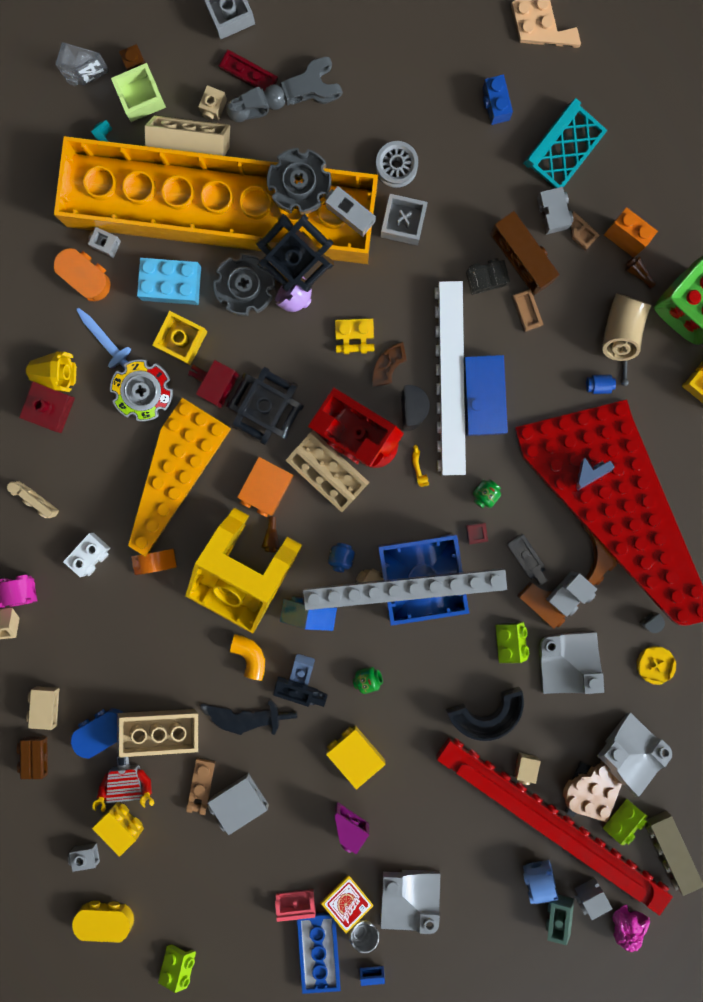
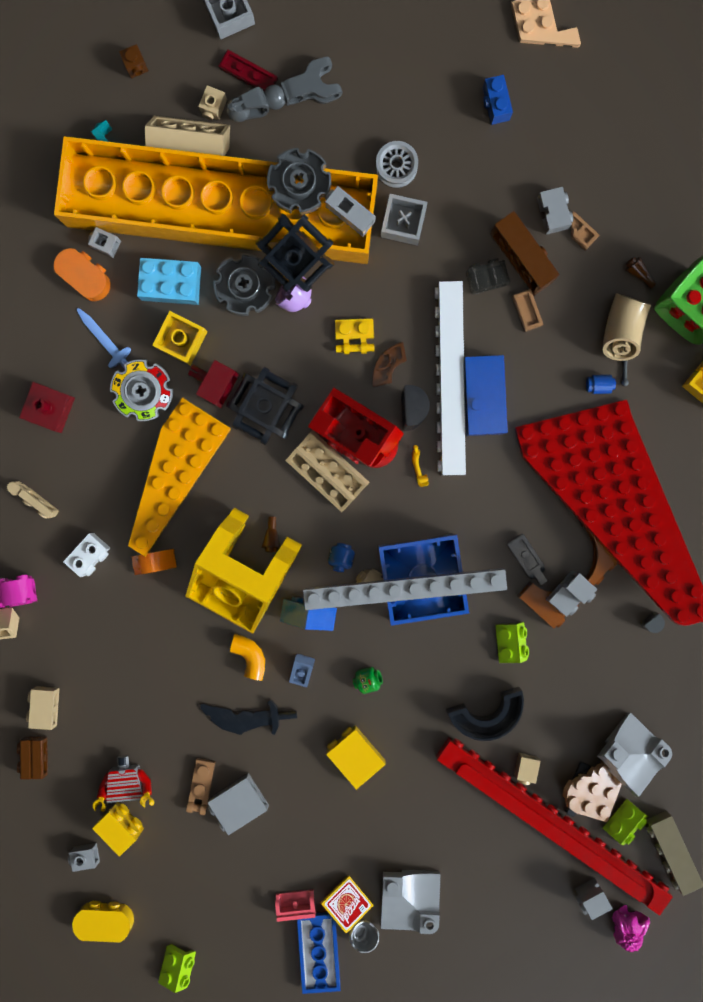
yellow cone [26,352,77,392] -> none
clear slope [55,42,109,86] -> none
blue brick [71,708,124,759] -> none
yellowish green piece [111,63,166,122] -> none
tan brick [117,709,198,757] -> none
orange brick [237,457,294,517] -> none
black hinge [273,676,328,707] -> none
magenta slope [335,802,369,854] -> none
blue piece [360,966,385,986] -> none
dark red tile [466,523,488,544] -> none
green head [473,479,501,509] -> none
teal fence [523,98,607,188] -> none
medium blue brick [523,860,558,904] -> none
light grey slope [540,632,604,694] -> none
sand green brick [546,895,574,945] -> none
sand blue slope [576,458,614,490] -> none
orange brick [604,207,658,257] -> none
yellow tile [637,646,676,685] -> none

